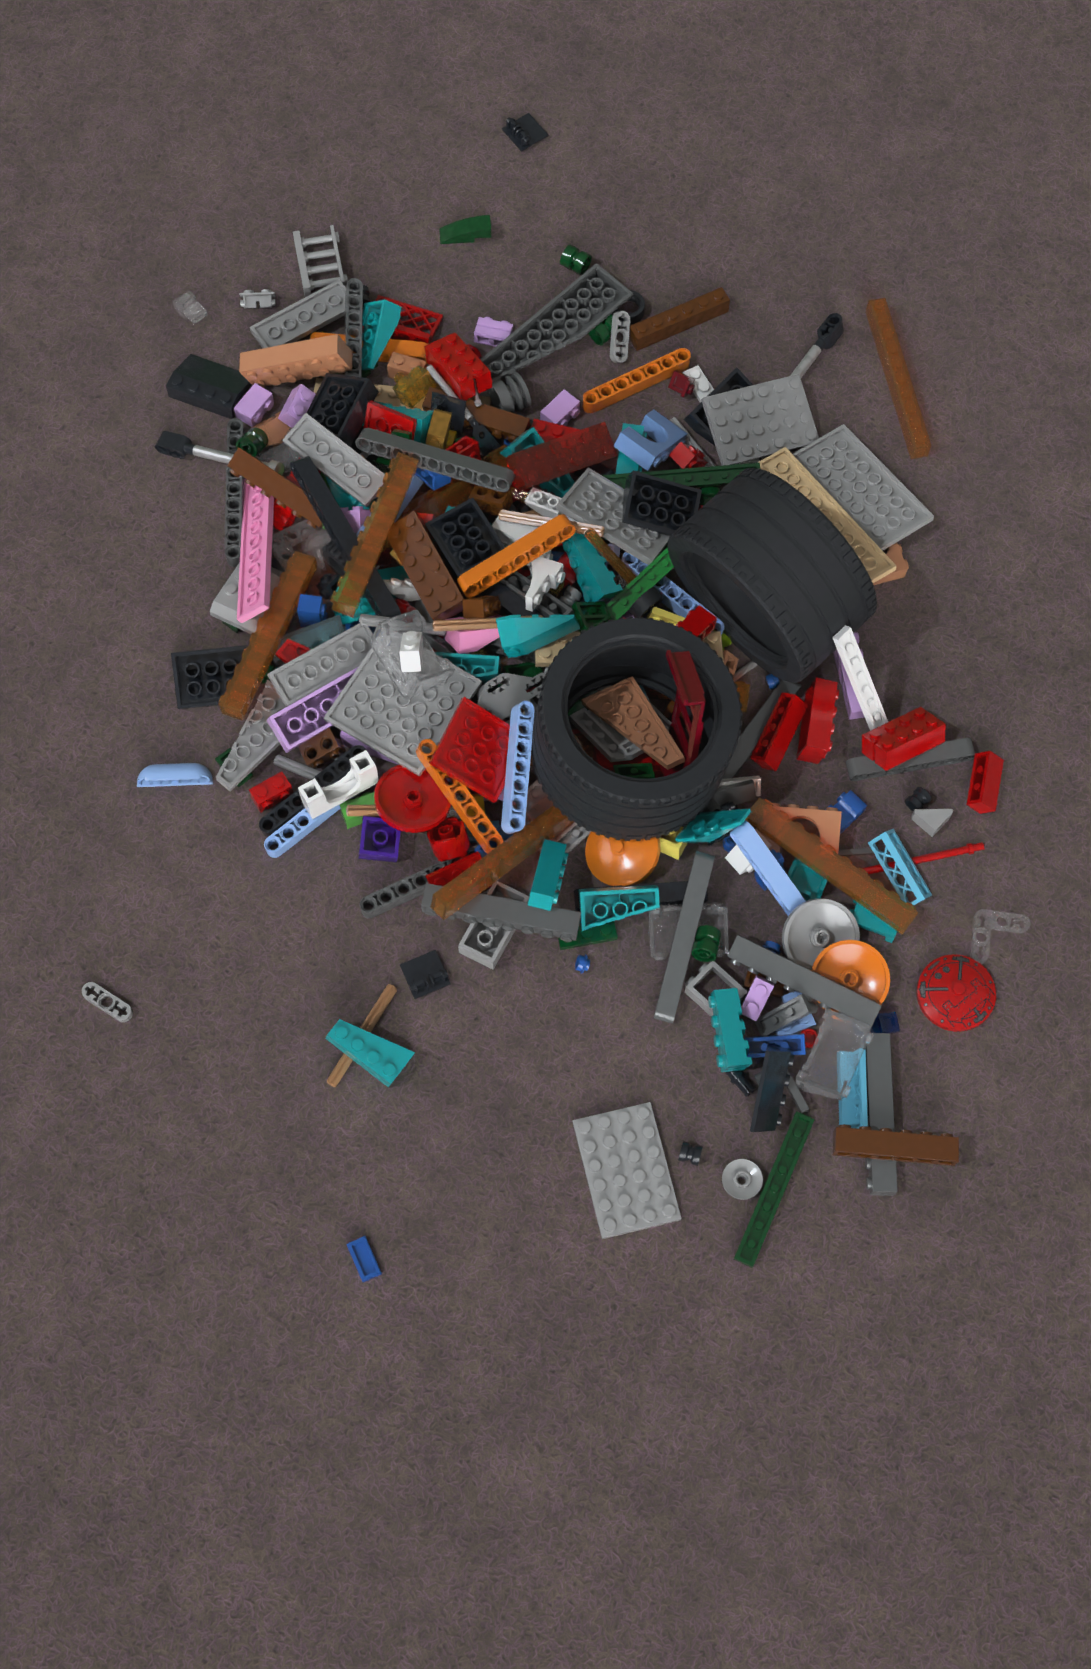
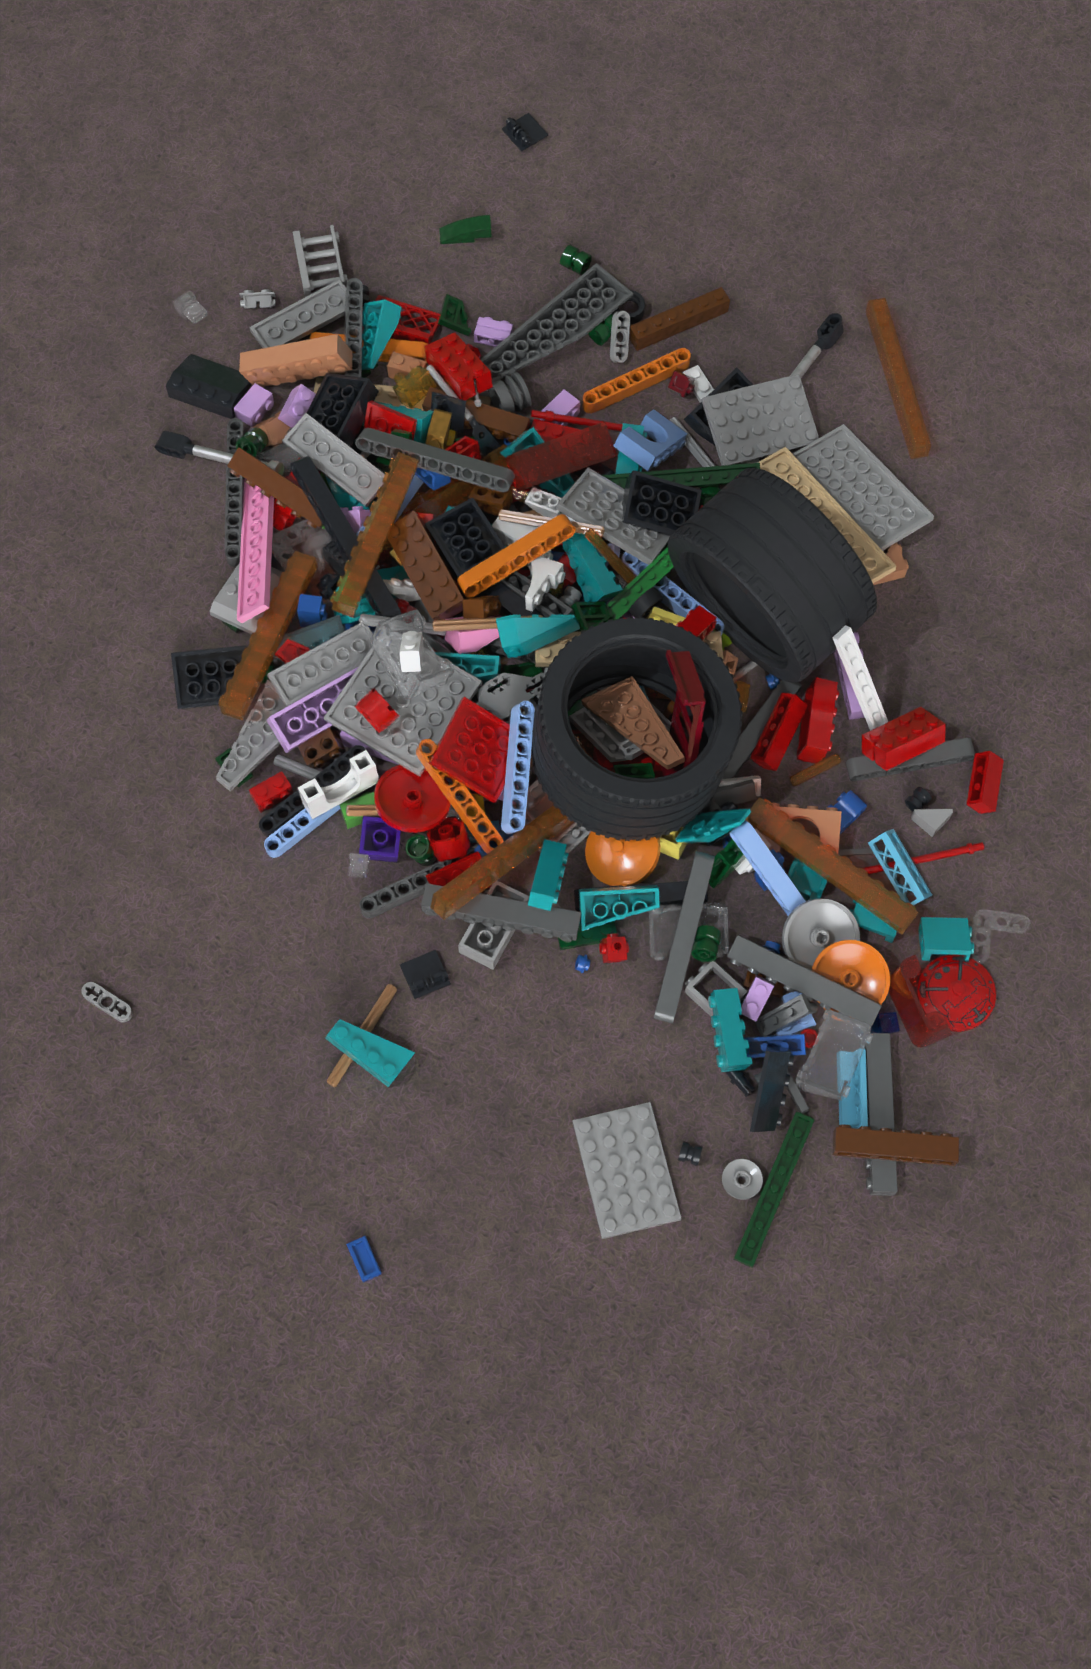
light blue brick [137,763,213,787] -> none
red brick [669,442,708,469] -> none
none -> clear panel [348,853,370,879]
none -> red brick [354,688,399,733]
none -> dark green wheel [406,835,437,866]
none -> dark green wing [438,294,471,336]
none -> red bar [531,410,623,431]
none -> red brick [599,934,629,963]
none -> dark green slope [709,839,746,889]
none -> clear orange axle [789,753,841,786]
none -> clear red windscreen [888,955,952,1048]
none -> teal panel [918,917,974,961]

